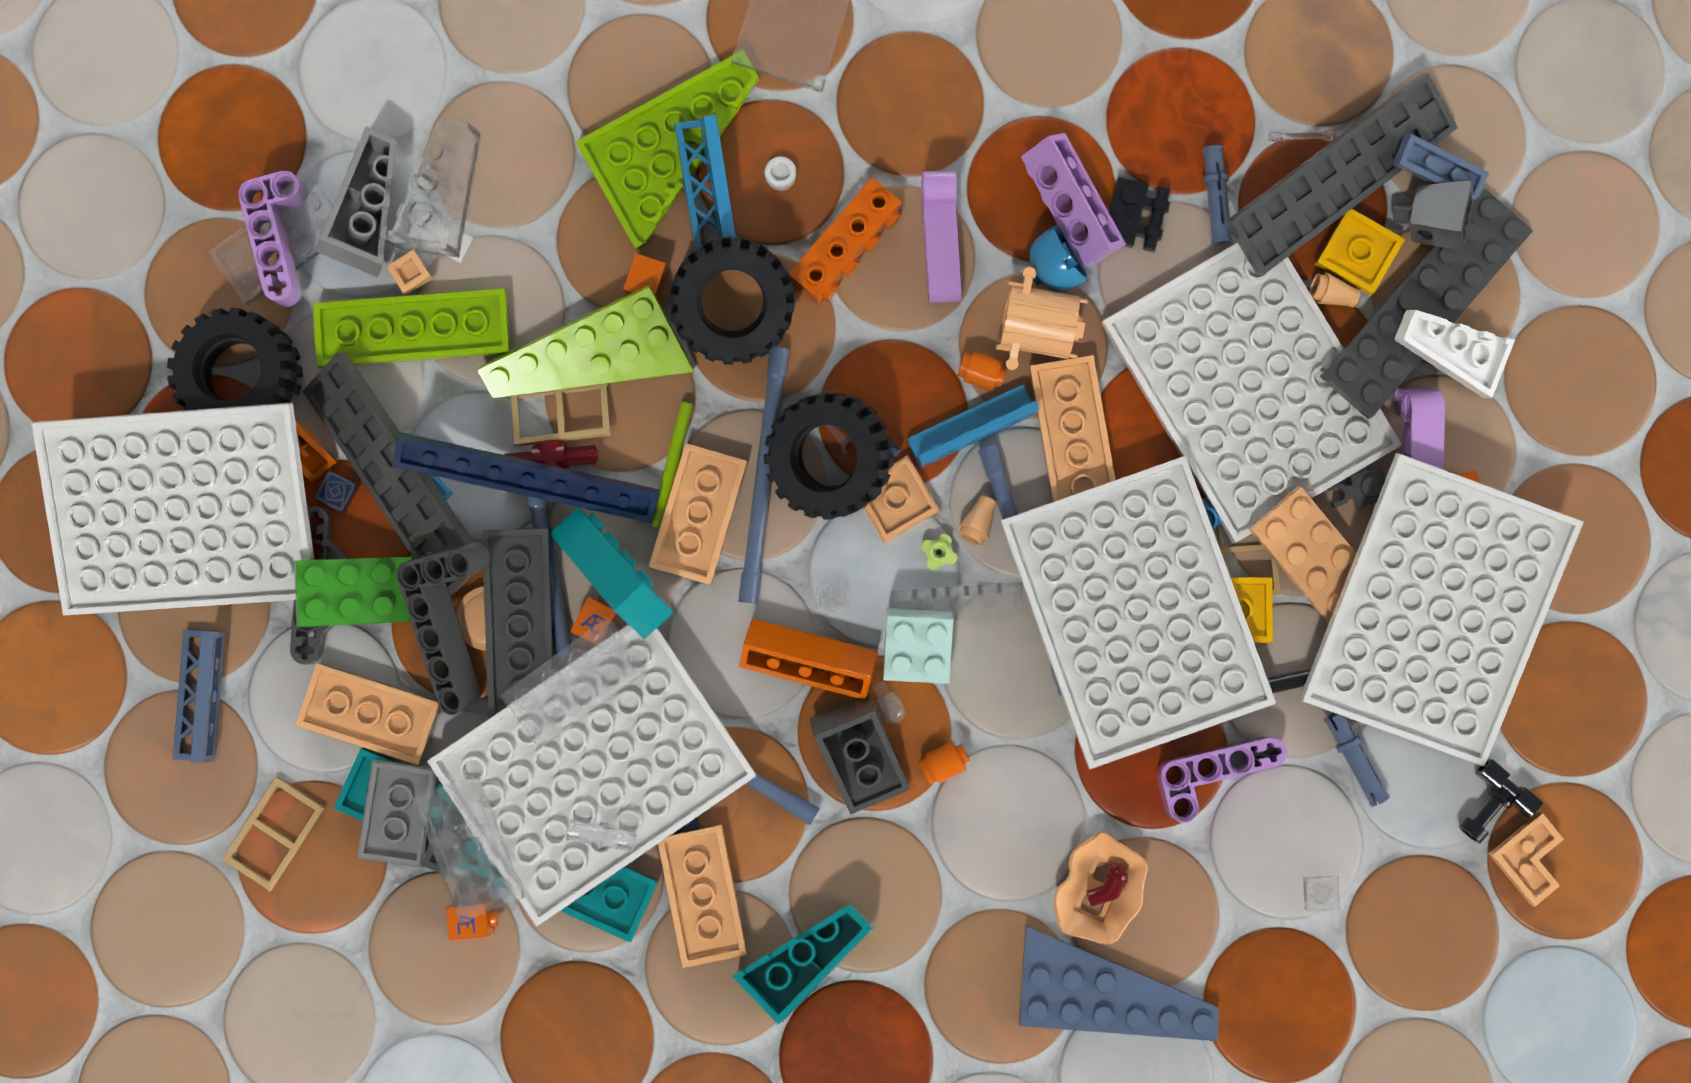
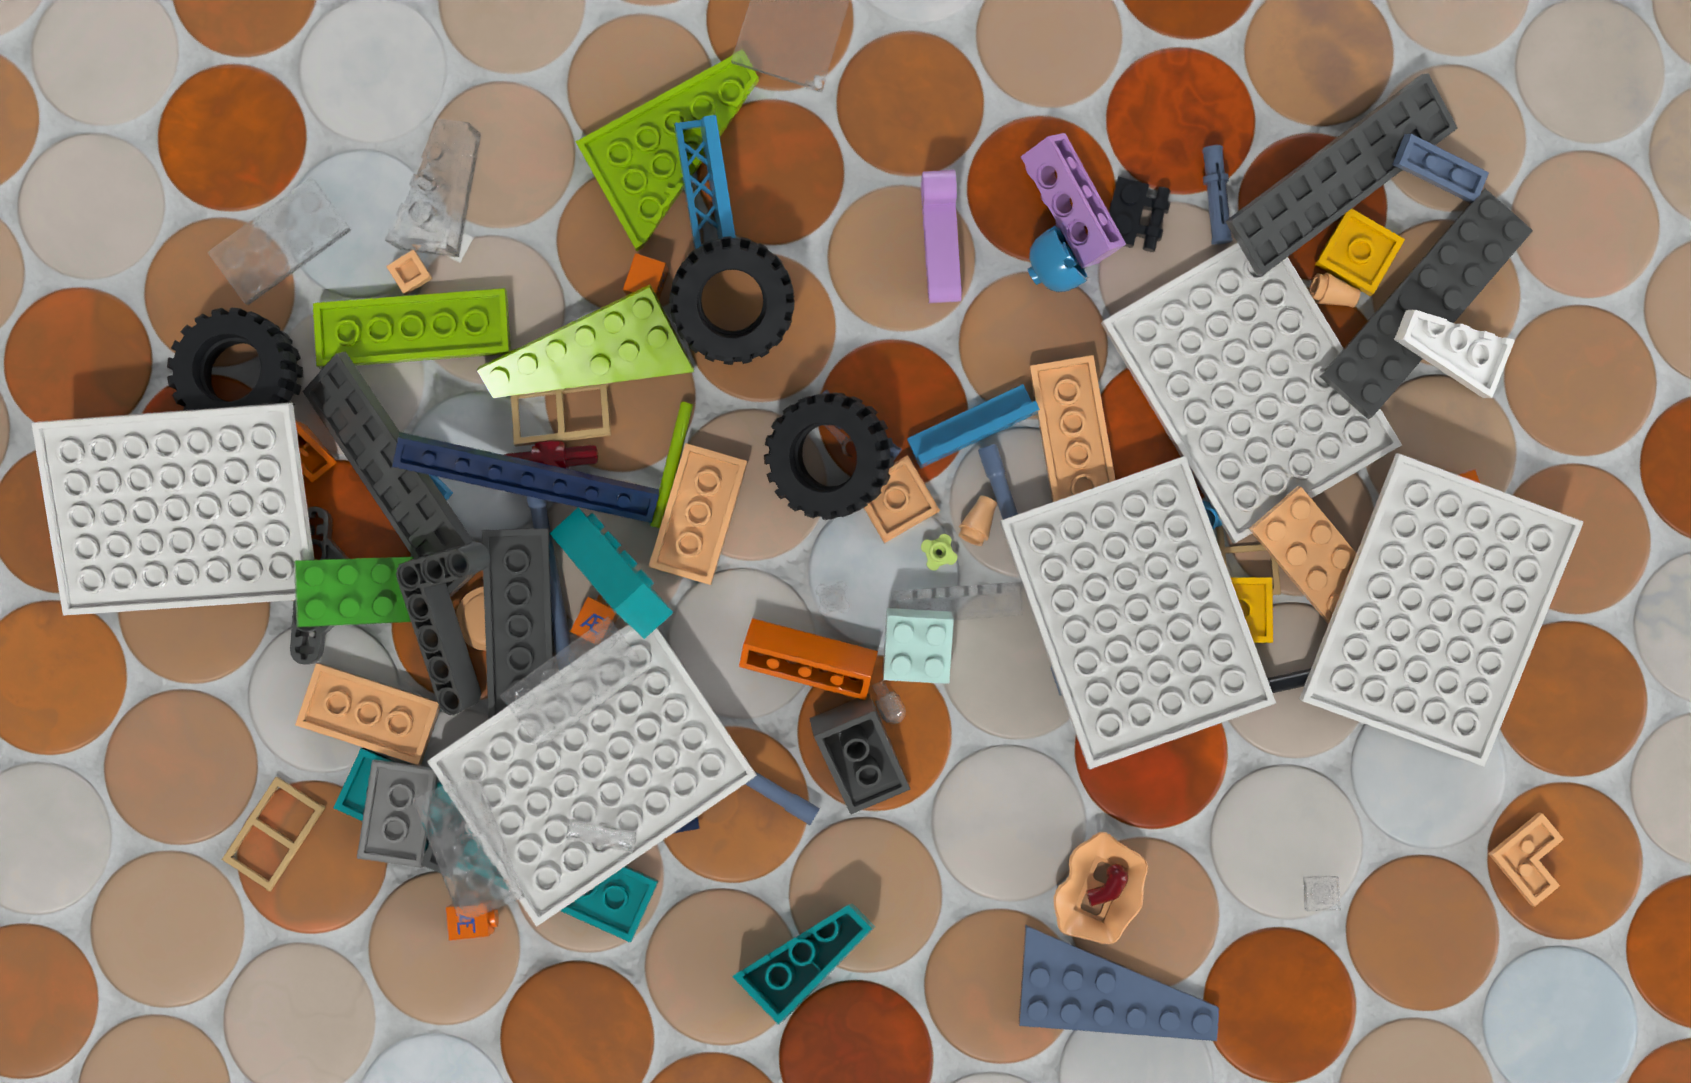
sand blue fence [173,630,225,763] -> none
lavender beam [238,171,308,307] -> none
tile [314,470,360,514] -> none
light grey wedge [316,127,397,277] -> none
light nougat plate [658,824,748,968] -> none
sand blue piece [738,346,789,604] -> none
white tile [764,156,797,191] -> none
orange brick [789,177,902,305] -> none
orange brick [919,741,970,784] -> none
orange brick [957,351,1007,392] -> none
light nougat container [995,266,1088,370] -> none
lavender beam [1156,737,1287,823] -> none
clear hinge [1269,129,1336,142] -> none
sand blue pin [1324,713,1390,807] -> none
dark grey plate [1327,468,1385,508] -> none
torso [1393,180,1474,251] -> none
lavender beam [1394,386,1445,470] -> none
black bar [1459,759,1543,844] -> none

